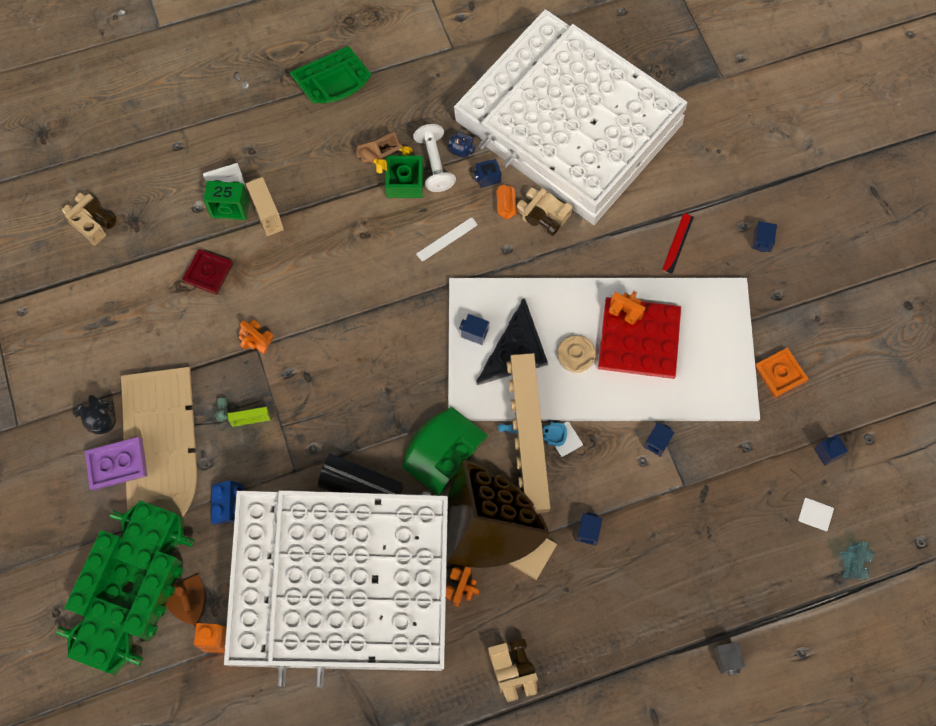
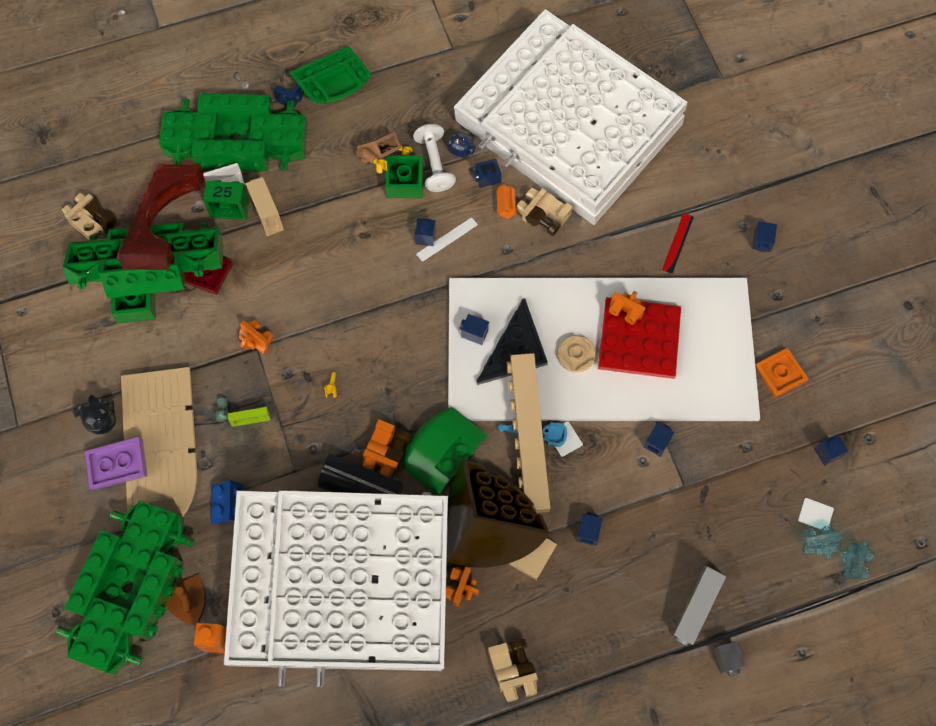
none -> green piece [62,222,224,298]
none -> green brick [111,293,156,324]
none -> clear red arch [117,164,204,270]
none -> green piece [159,93,308,173]
none -> dark blue bracket [274,84,303,108]
none -> yellow hand [324,372,337,398]
none -> orange hips [362,419,412,478]
none -> dark blue brick [415,218,436,246]
none -> light grey slope [673,565,726,646]
none -> clear light blue hips [803,525,843,560]

